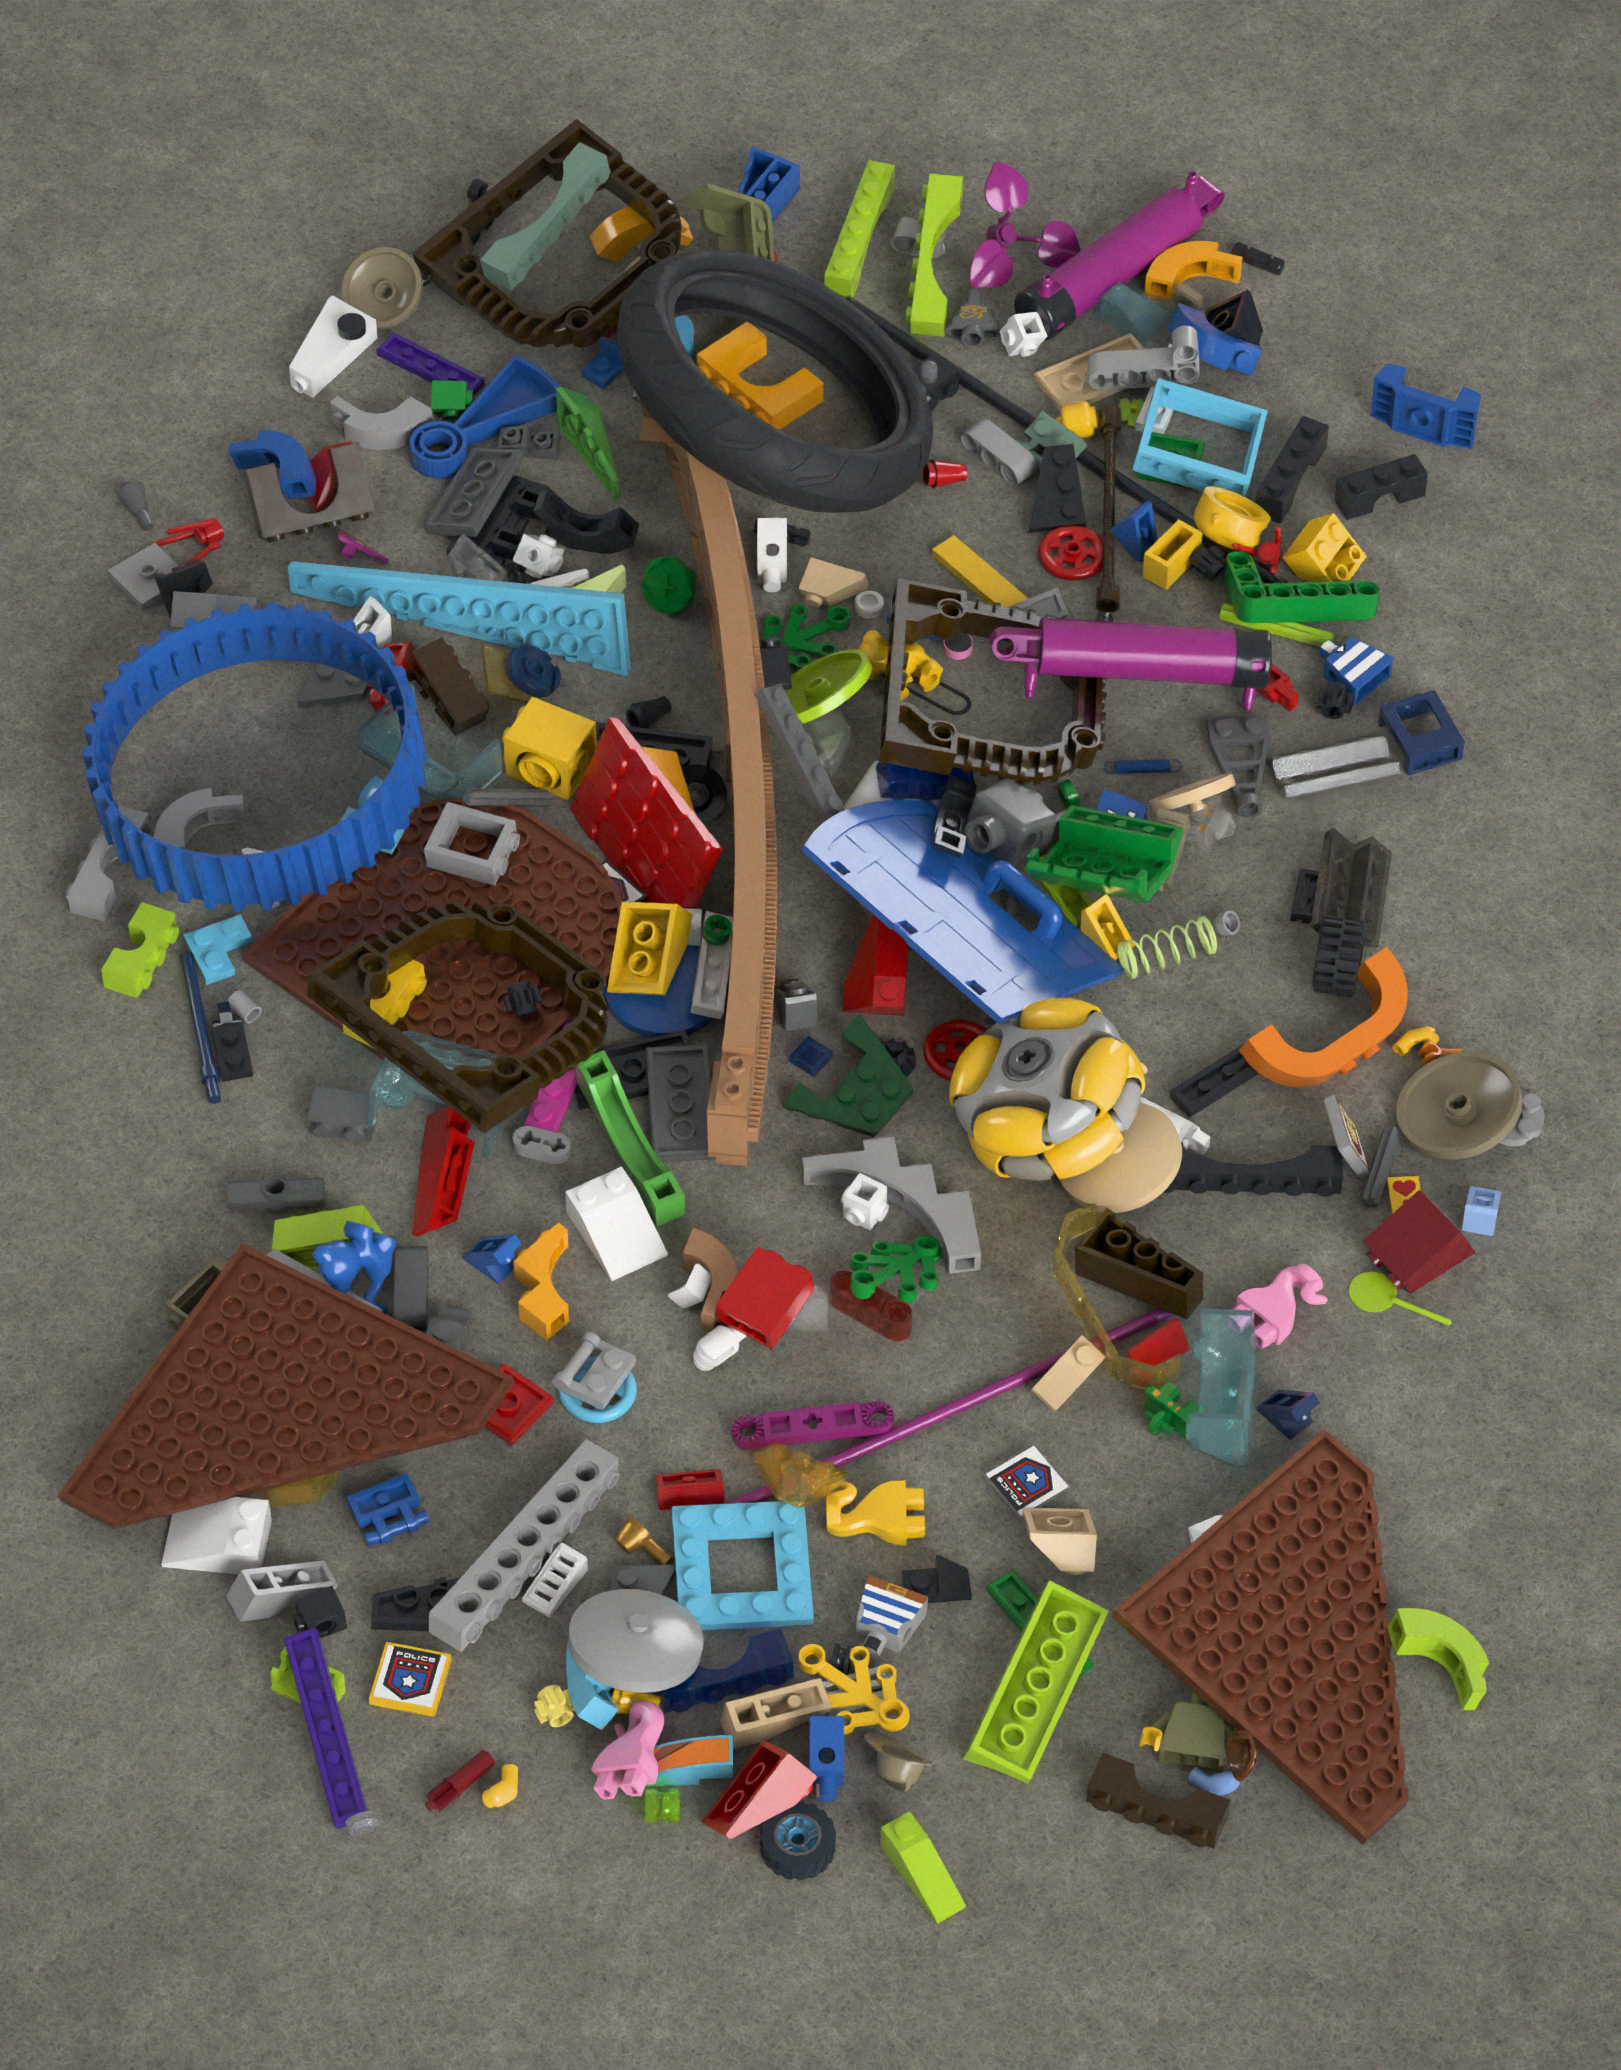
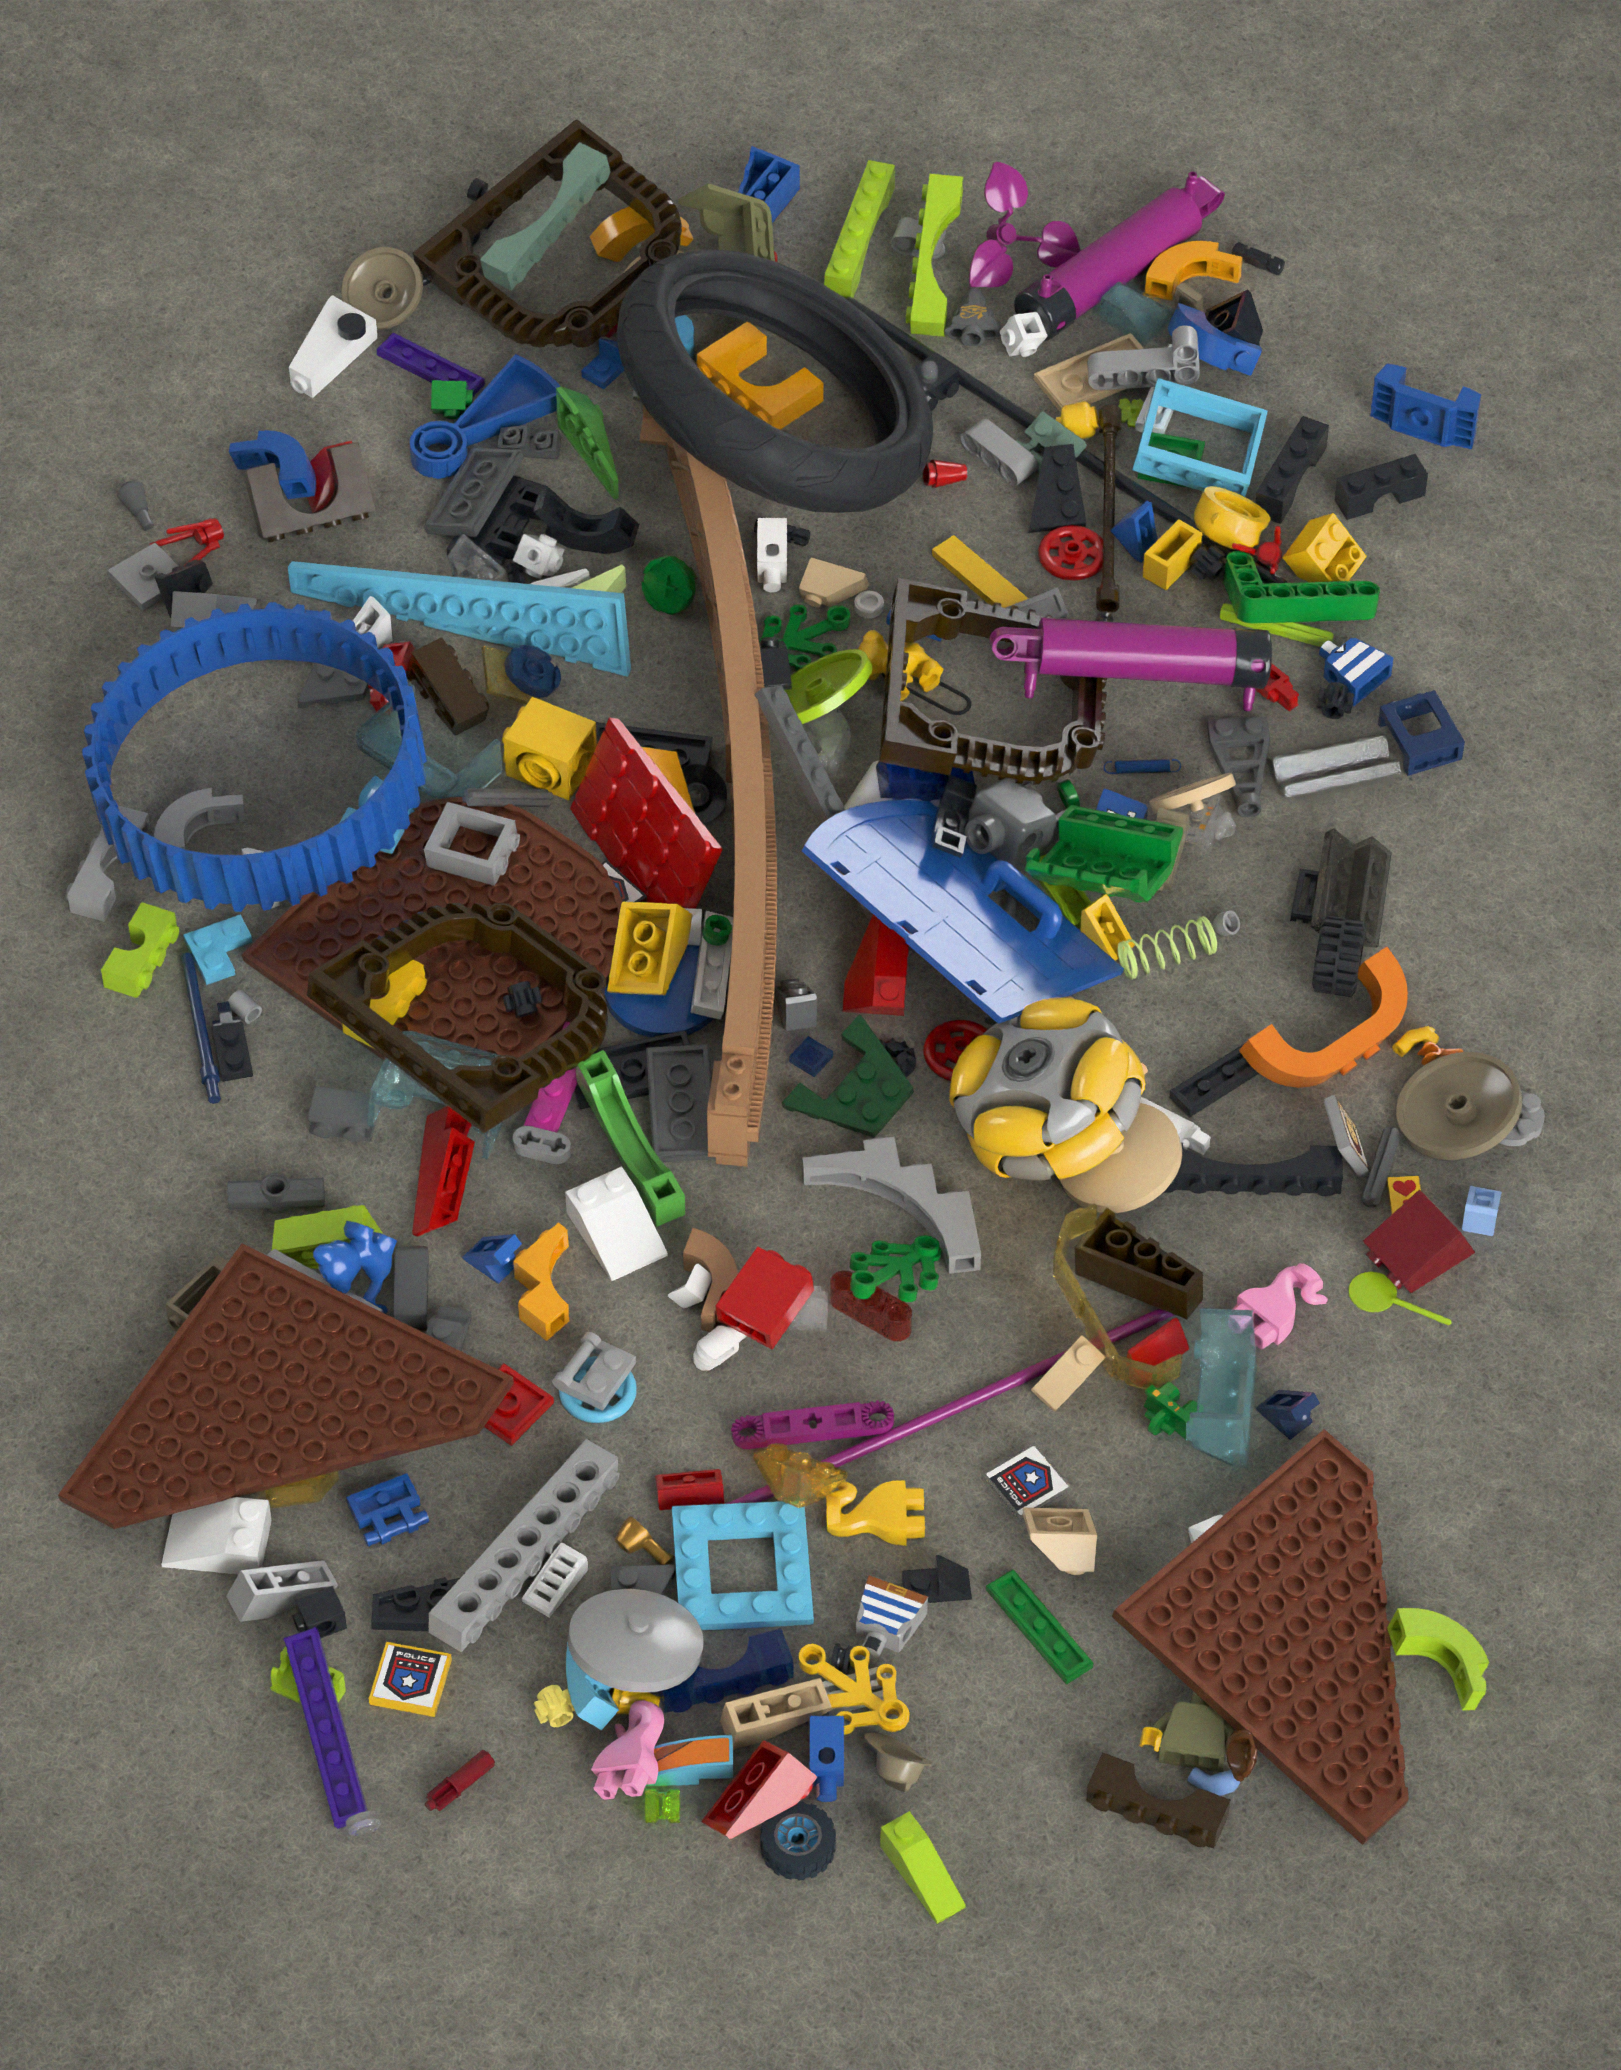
light grey arch [330,396,433,450] -> none
magenta piece [337,529,389,563] -> none
yellow arm [482,1764,518,1808] -> none
black cone [626,696,671,729] -> none
white brick [841,1173,889,1230] -> none
tile [943,633,973,660] -> none
lime arch [963,1580,1109,1784] -> none

